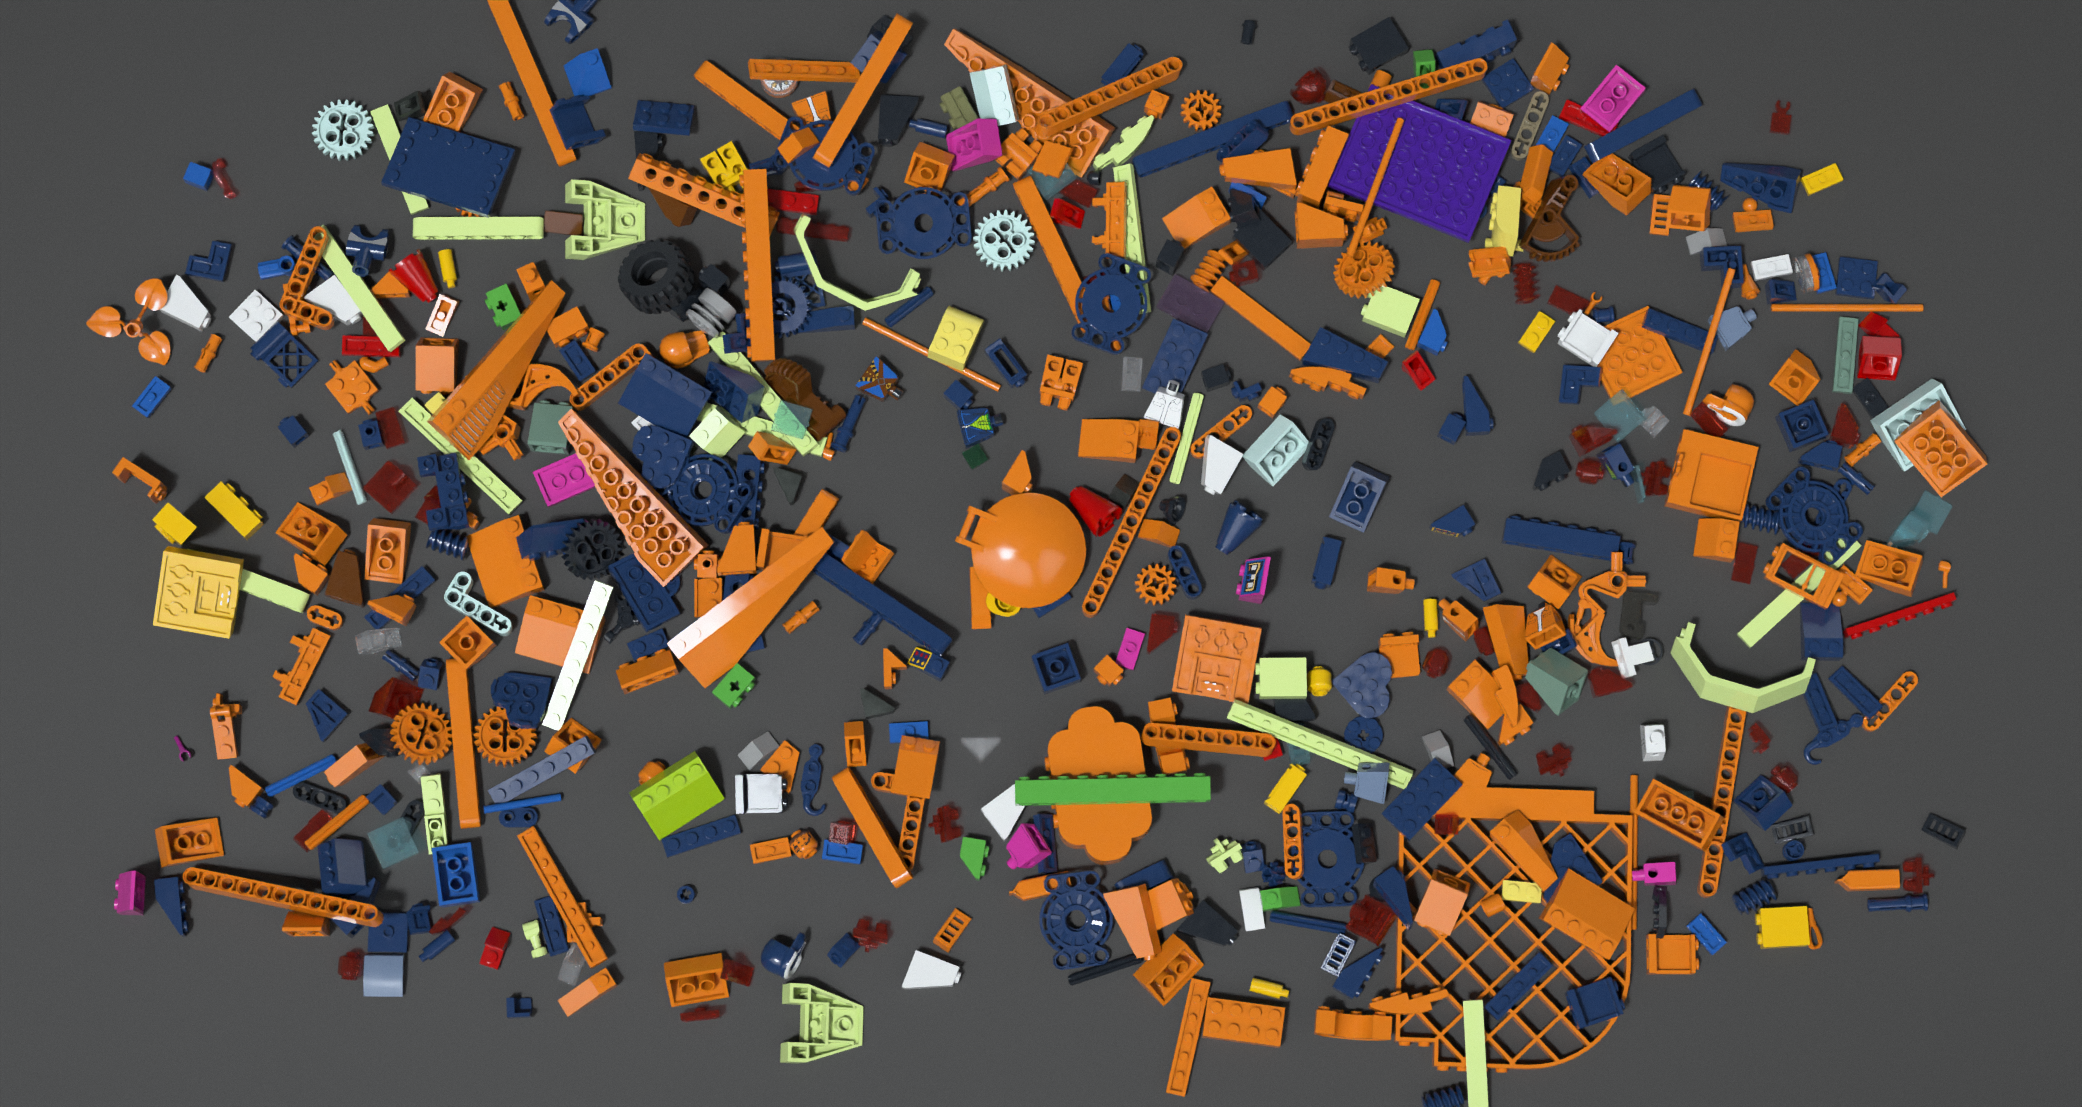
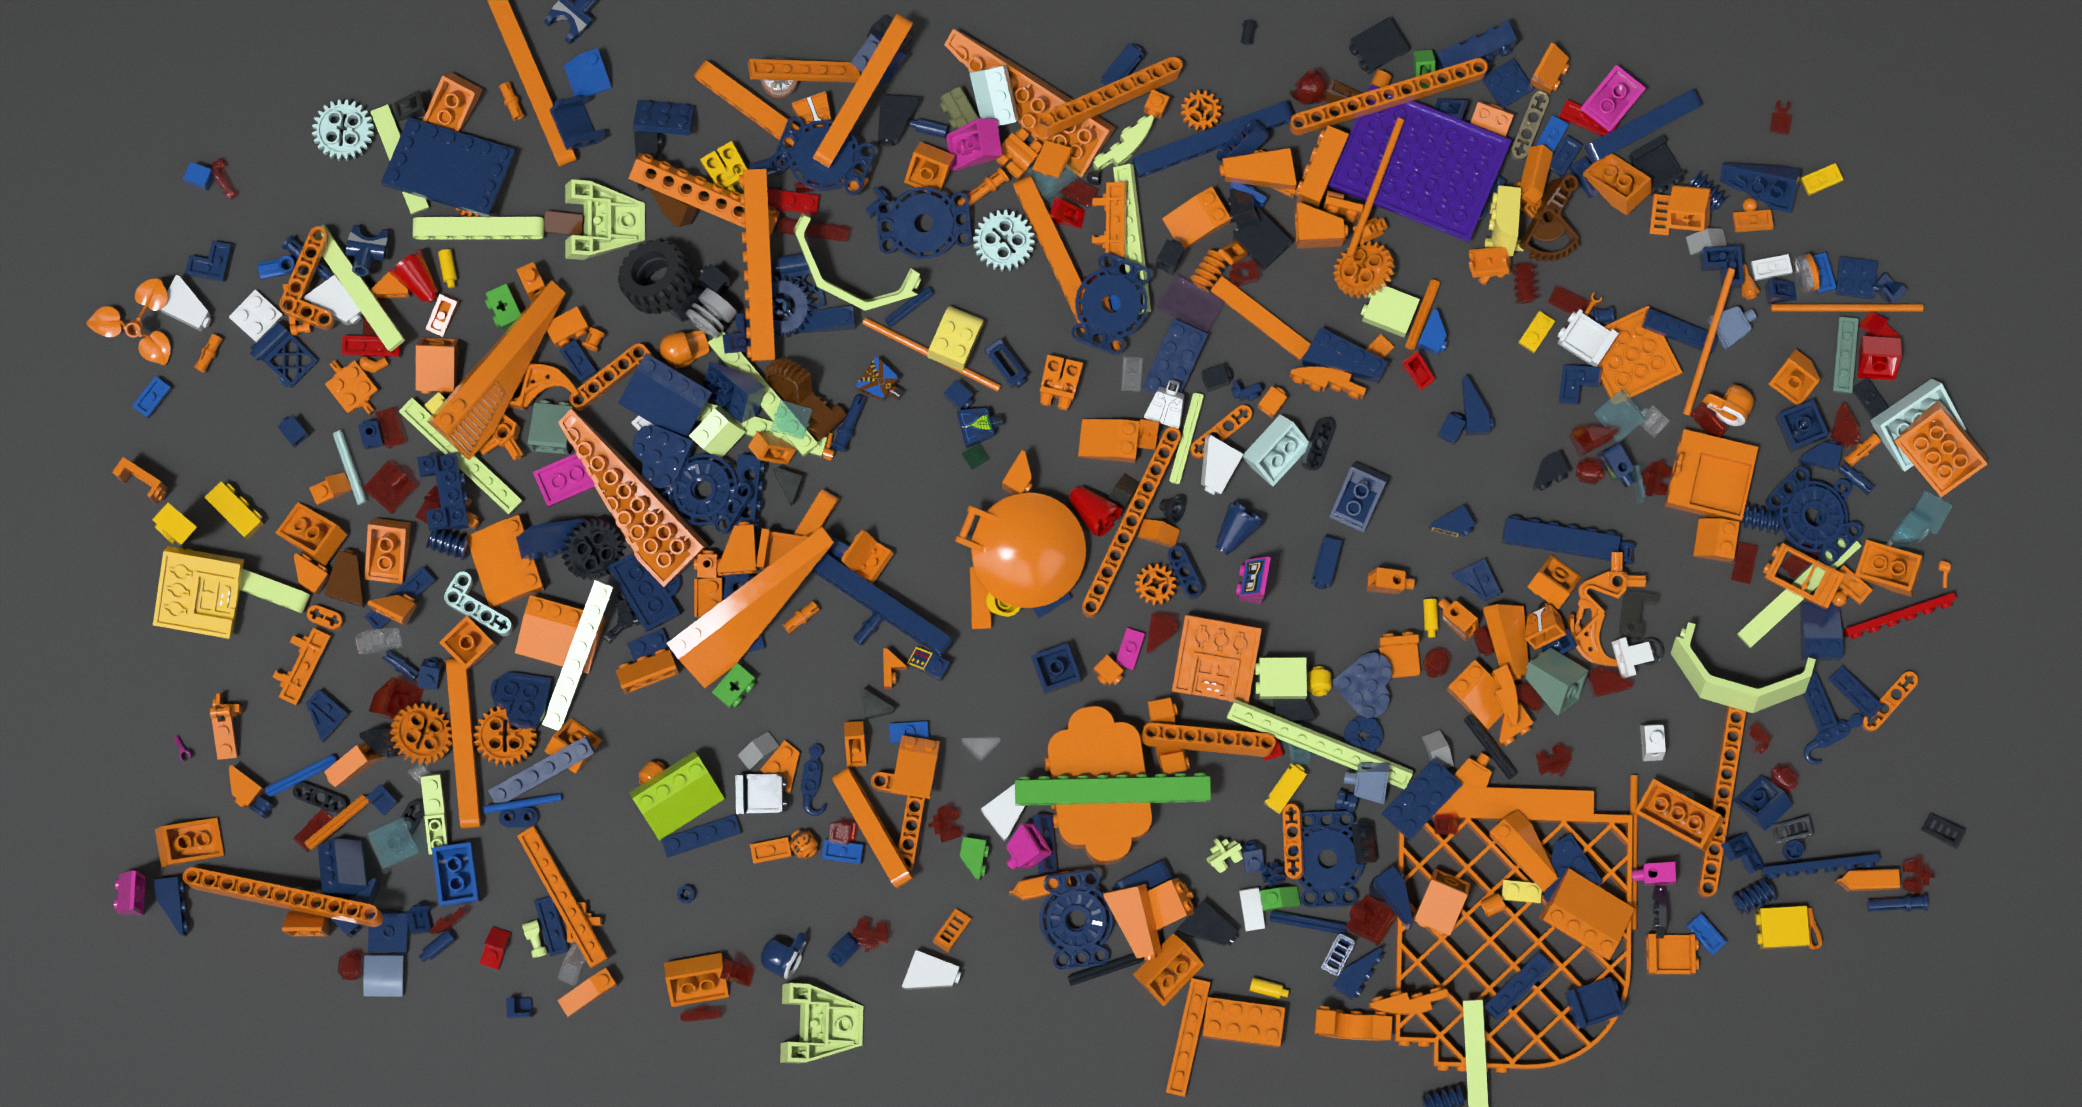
orange slope [777,127,820,164] -> none

